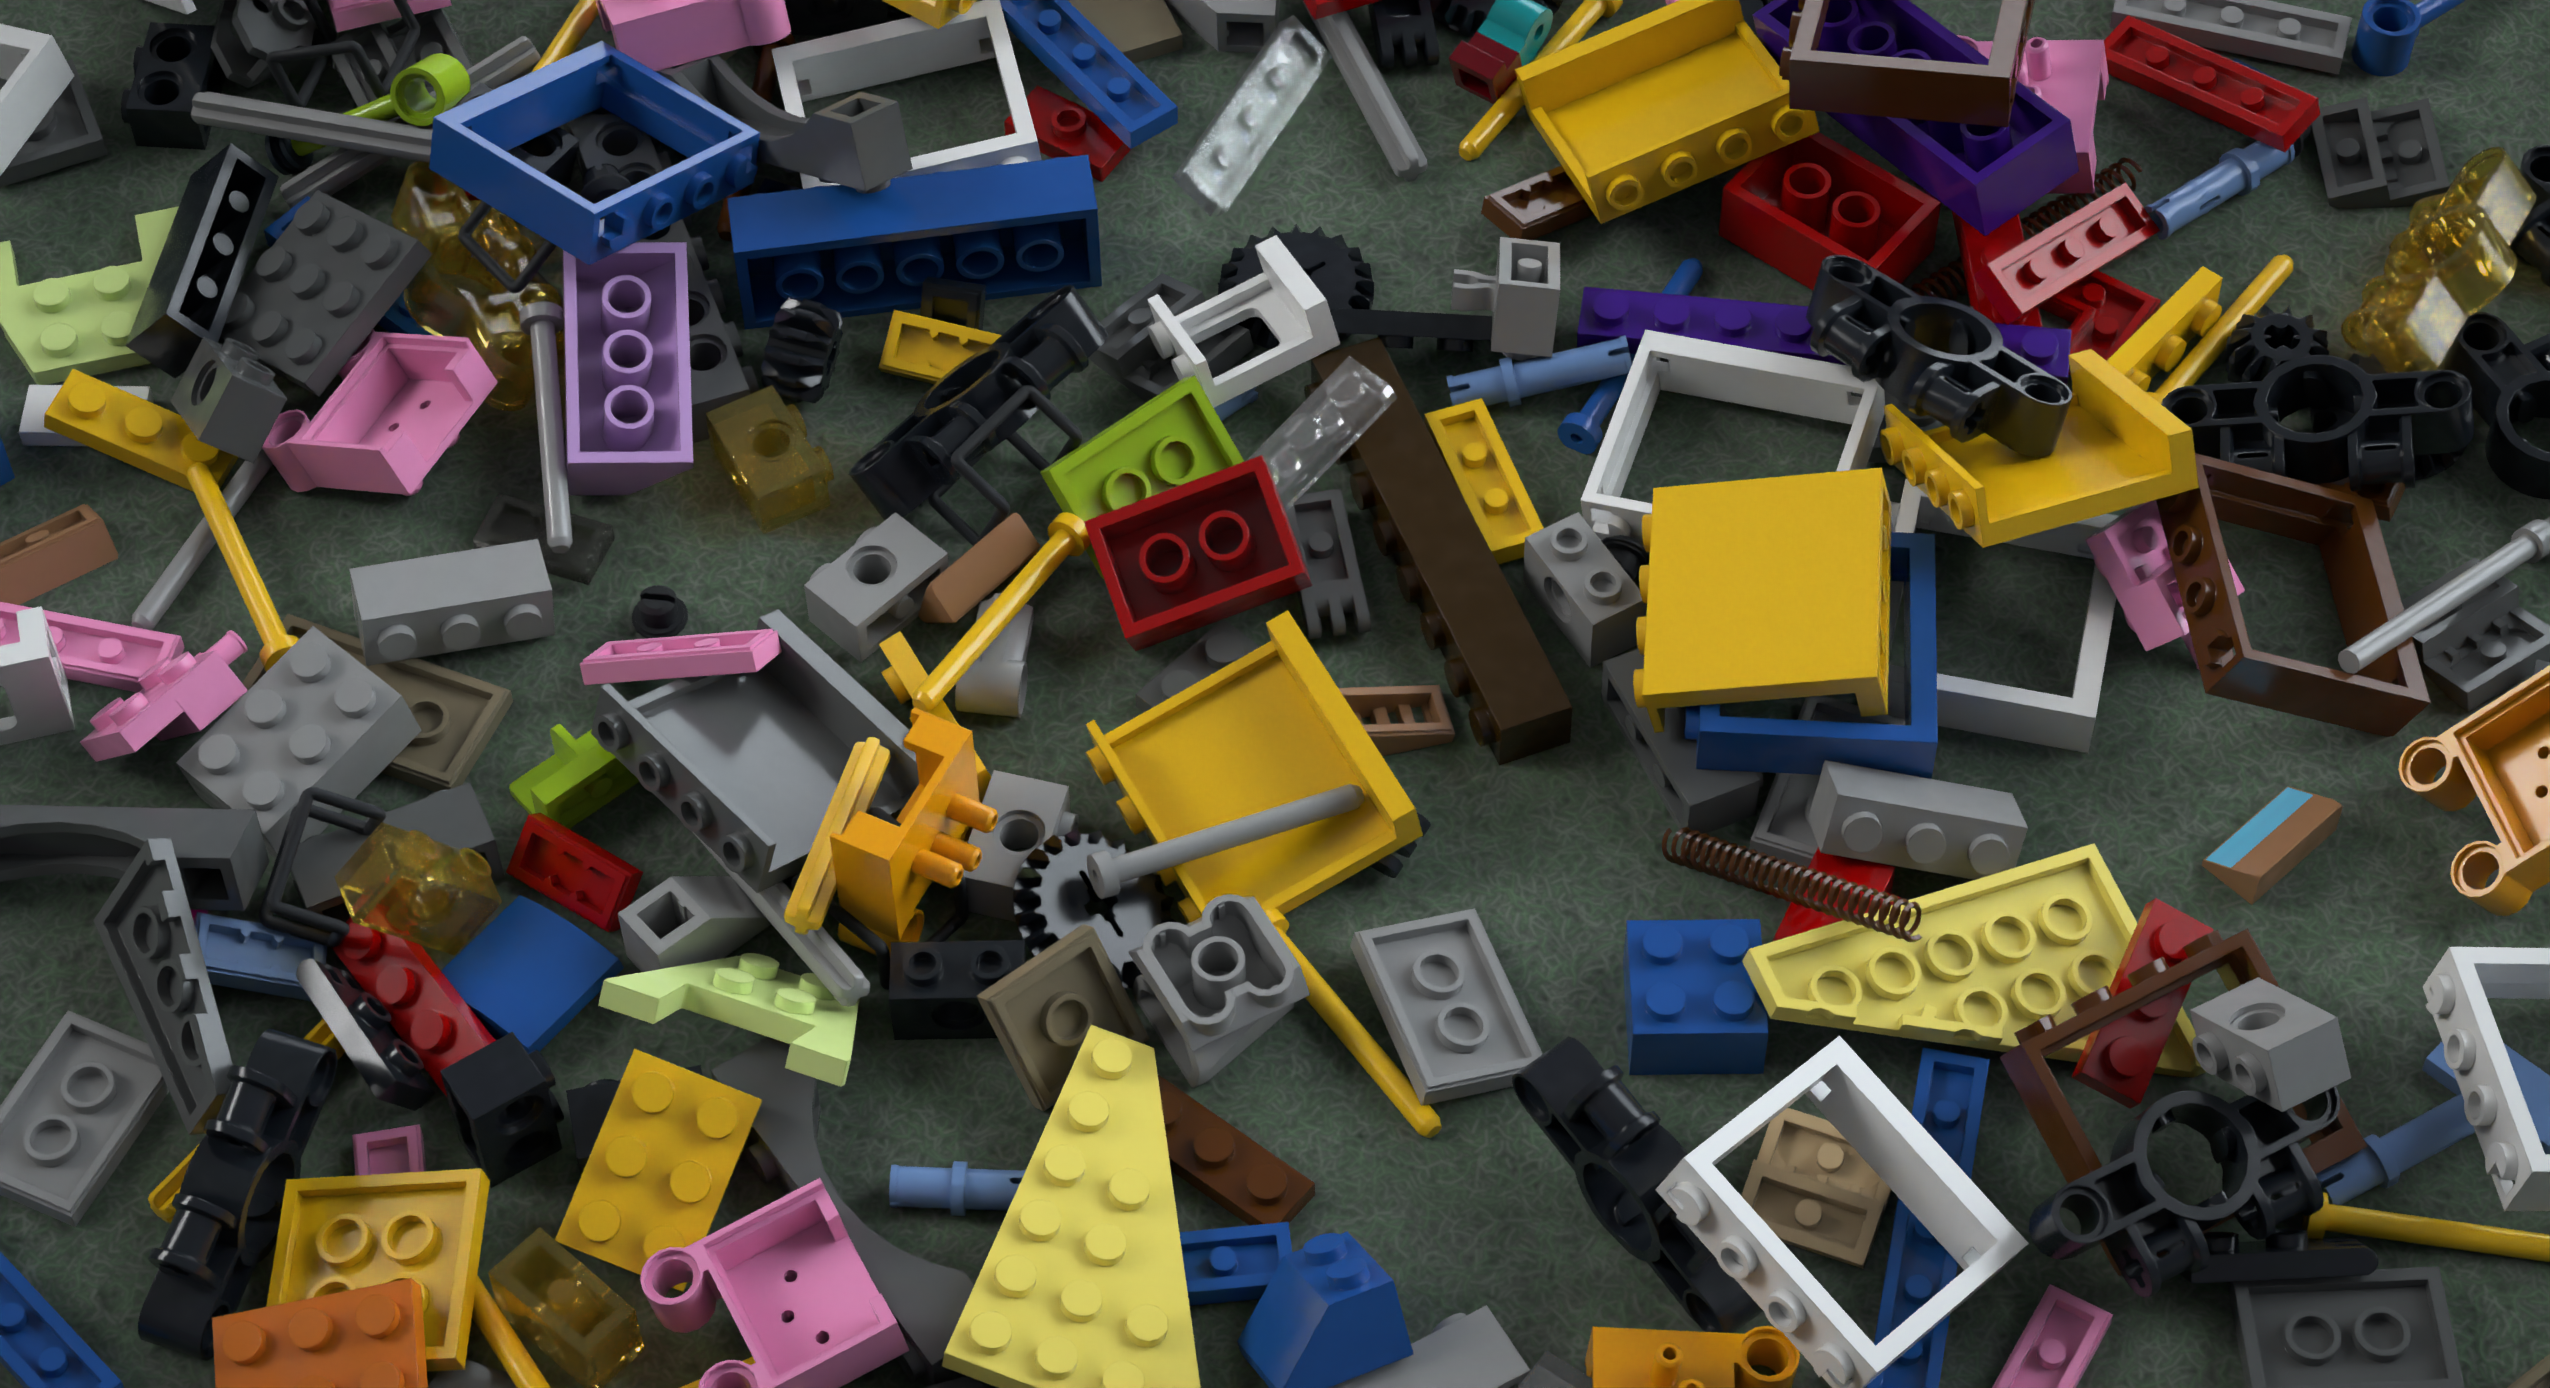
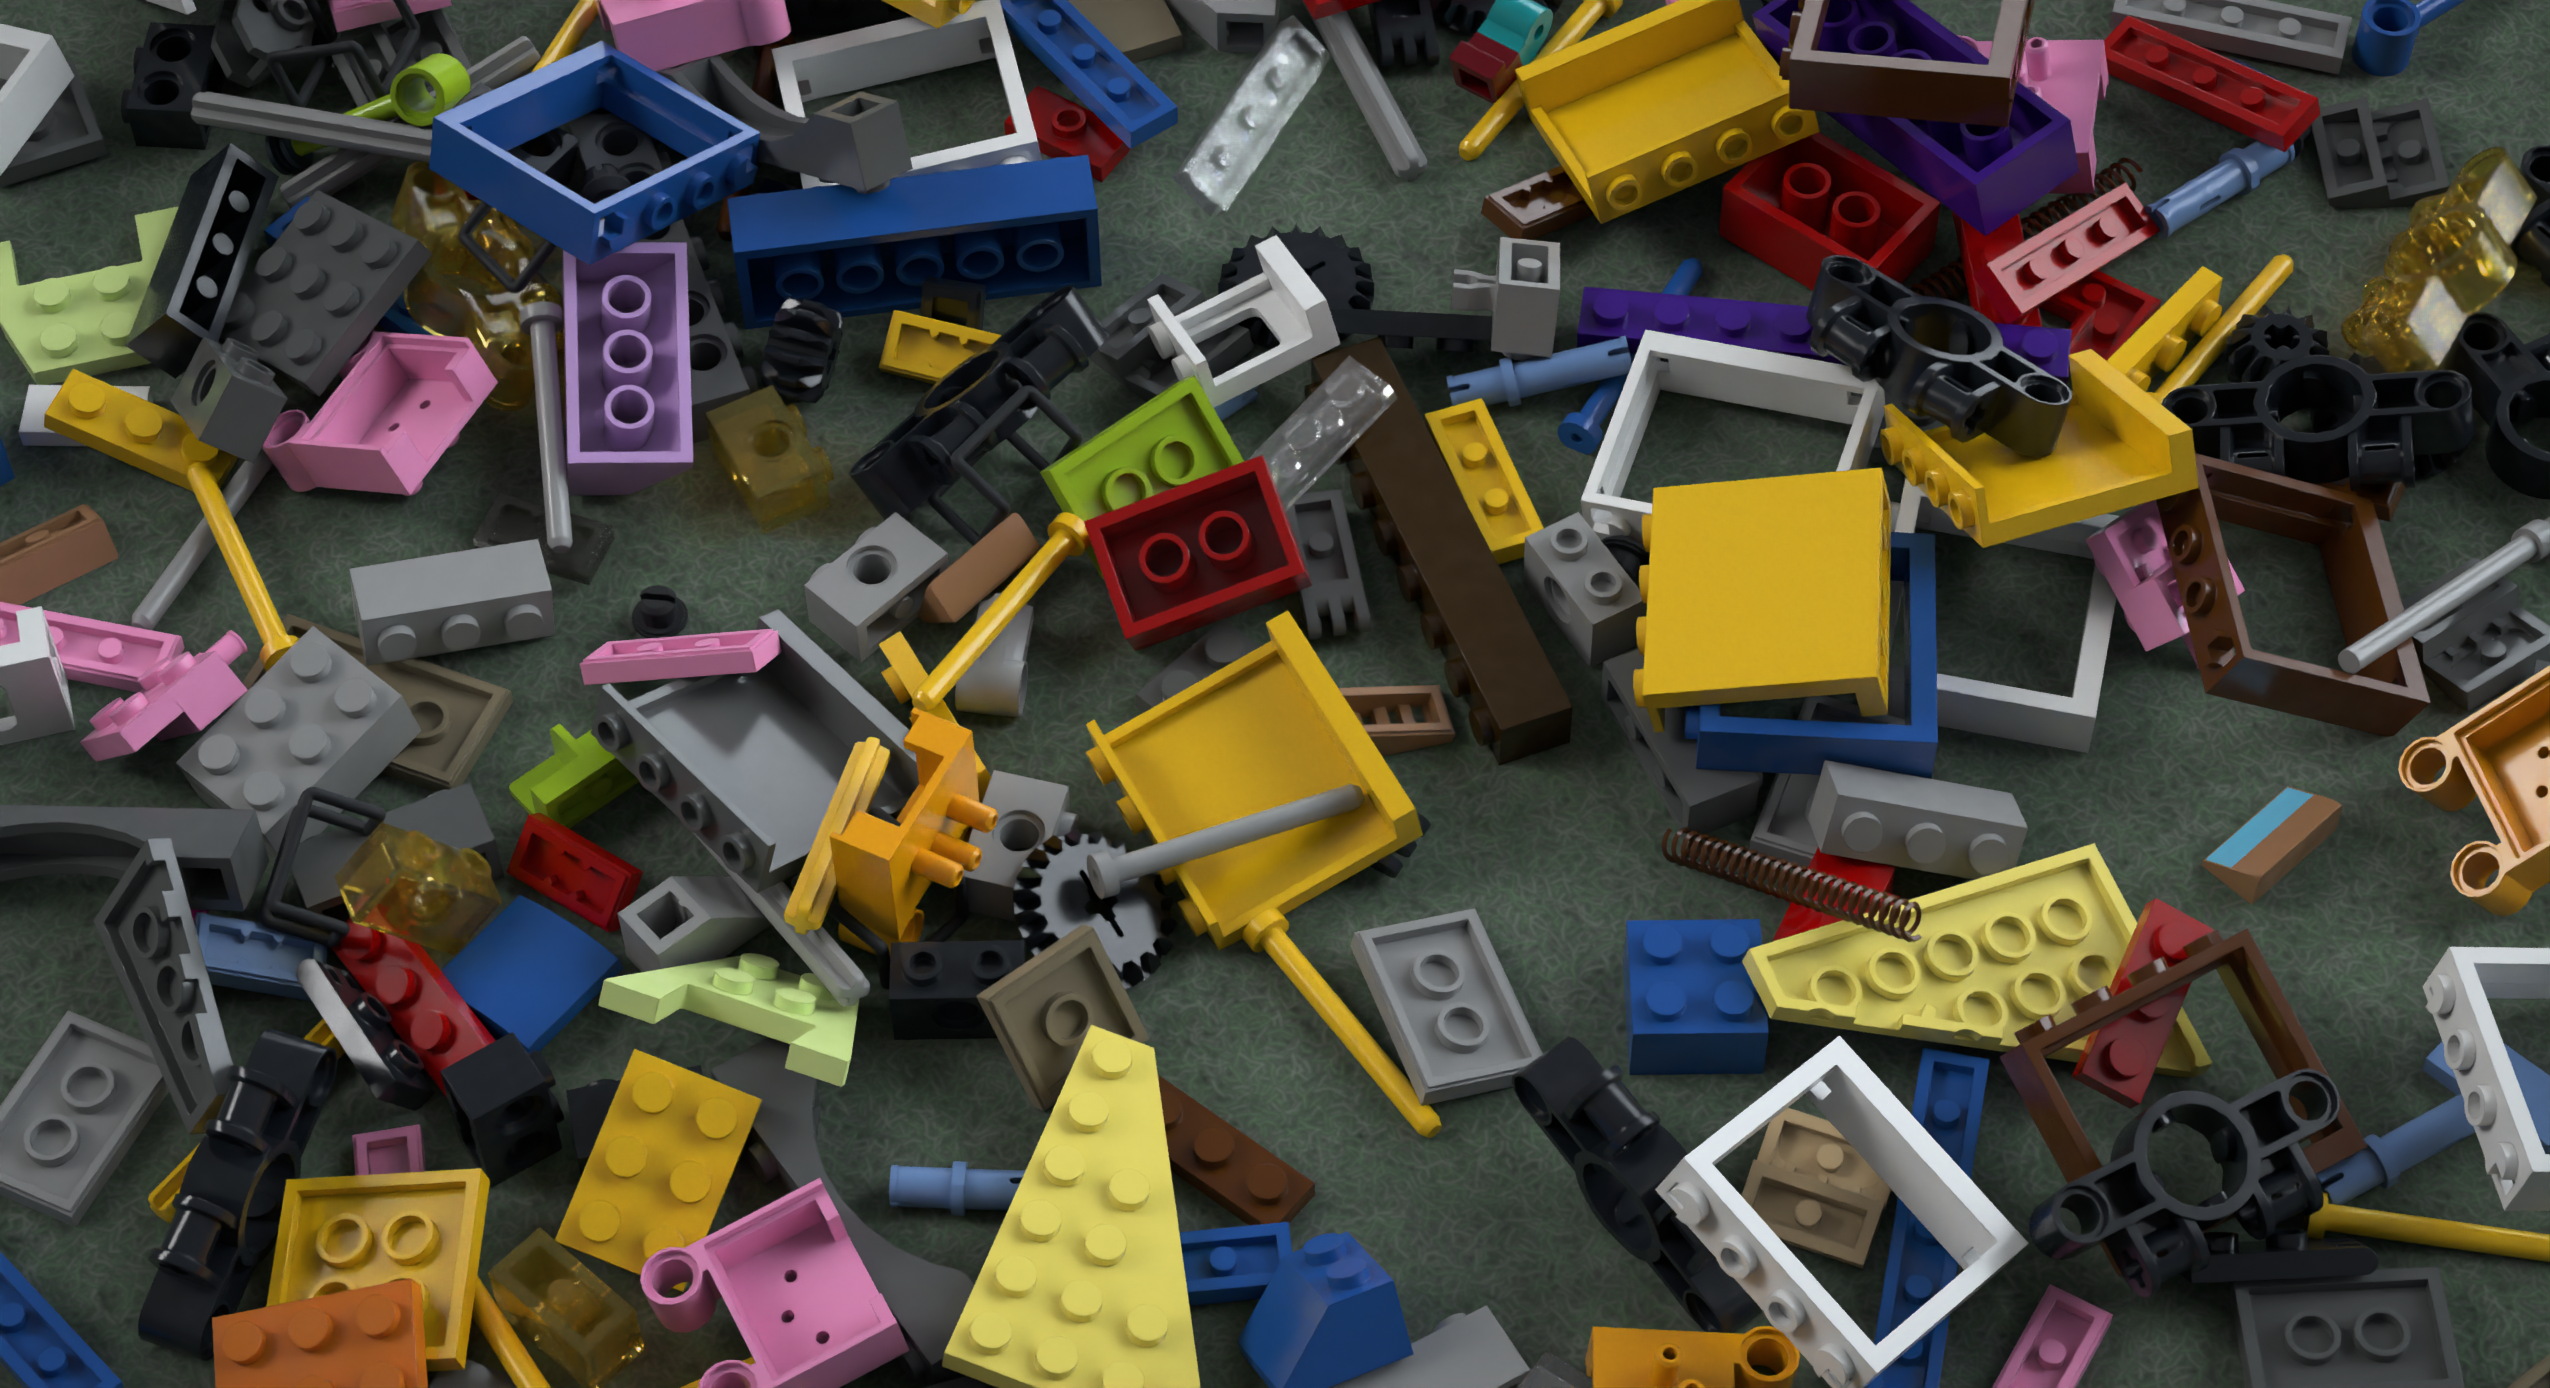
light grey piece [1128,894,1310,1088] -> none
light grey brick [2190,977,2351,1112] -> none

